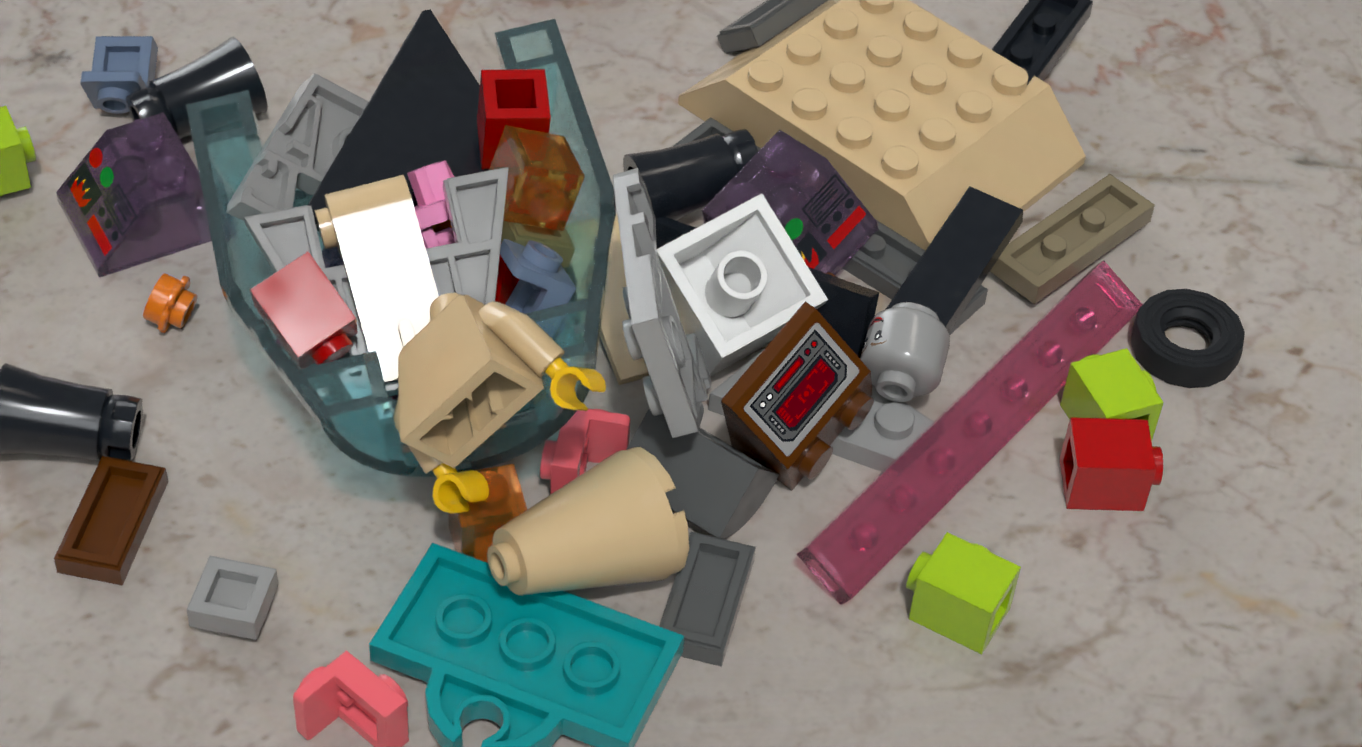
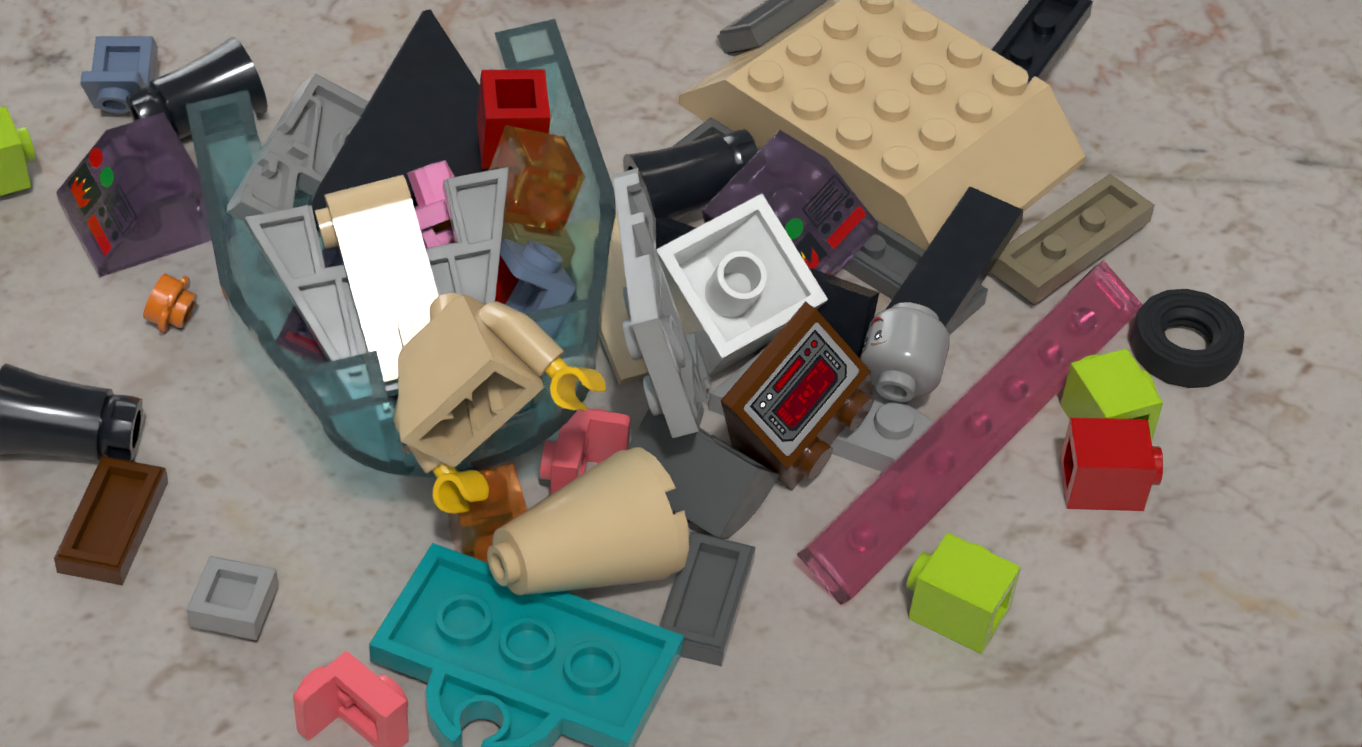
brick [250,251,358,371] -> none

